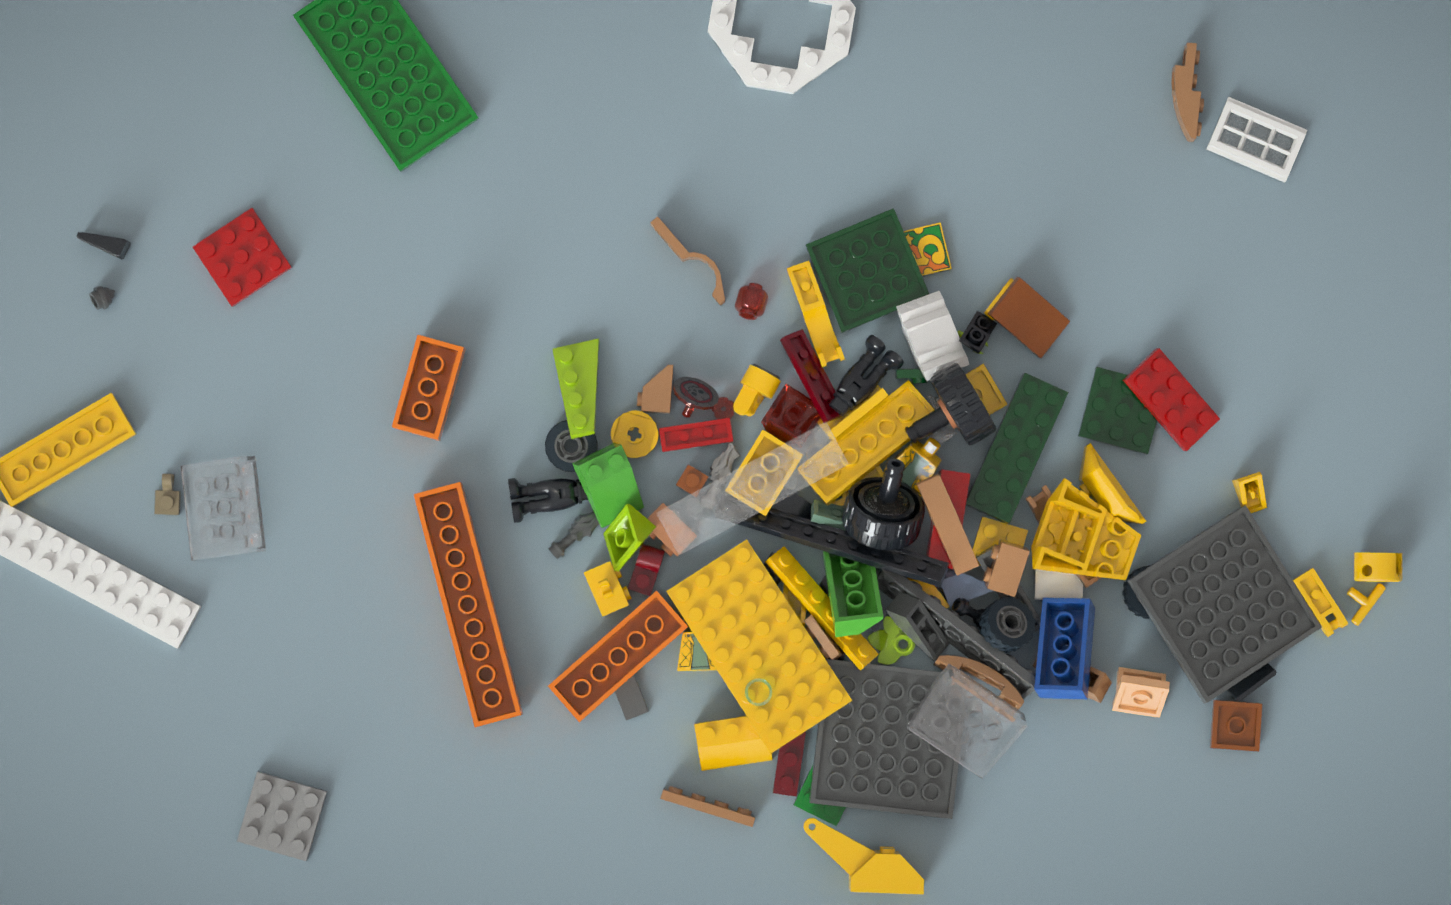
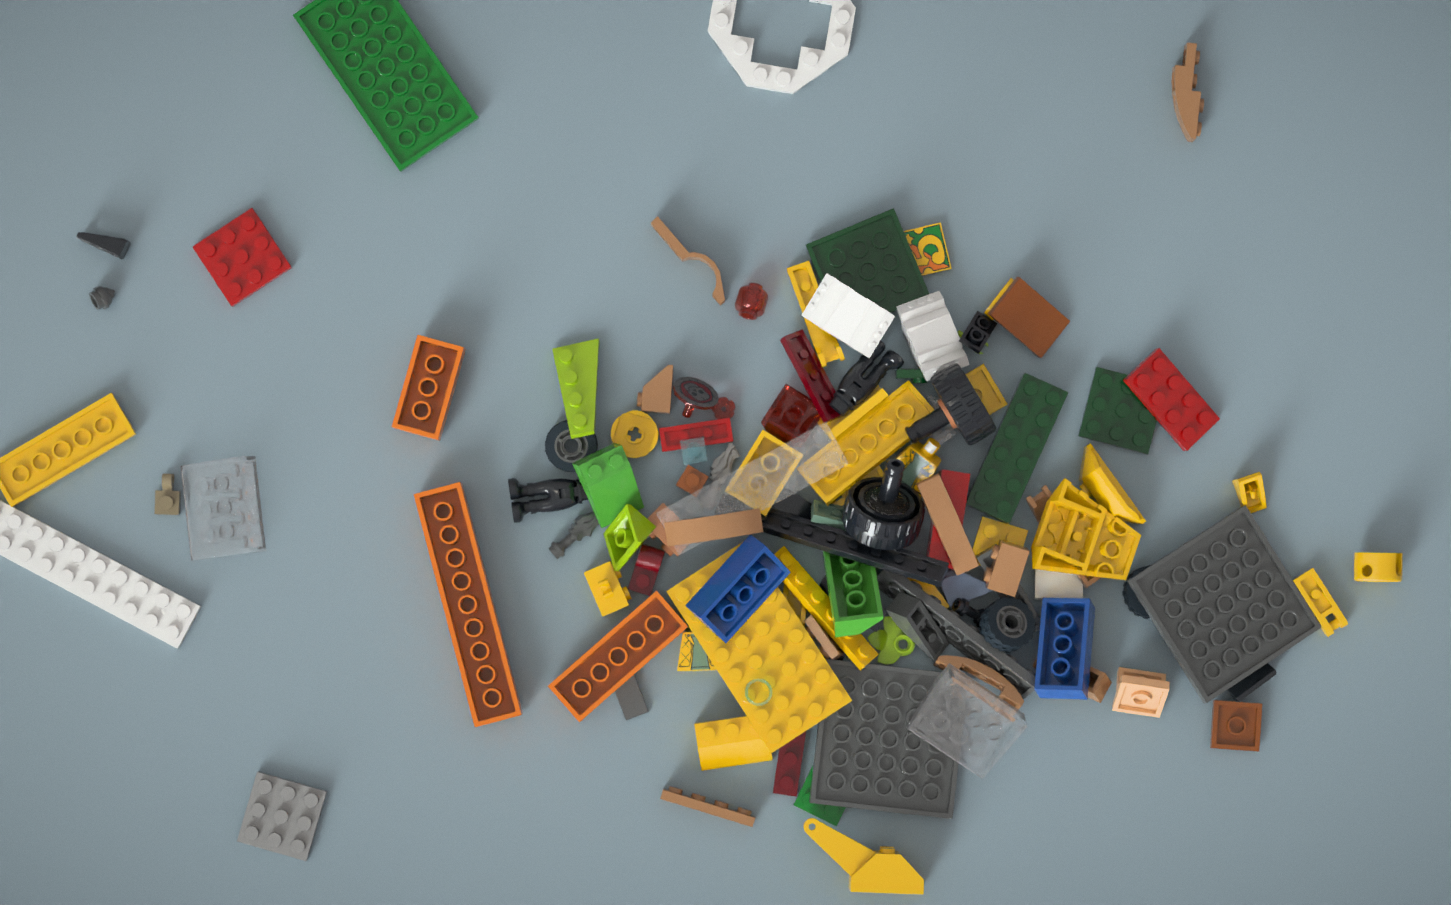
yellow piece [733,364,781,417] -> none
white piece [1206,97,1307,183] -> none
yellow piece [1347,583,1386,626] -> none
none -> medium nougat slope [664,508,763,546]
none -> clear light blue plate [680,436,707,465]
none -> blue slope [685,534,791,643]
none -> white slope [801,273,895,358]

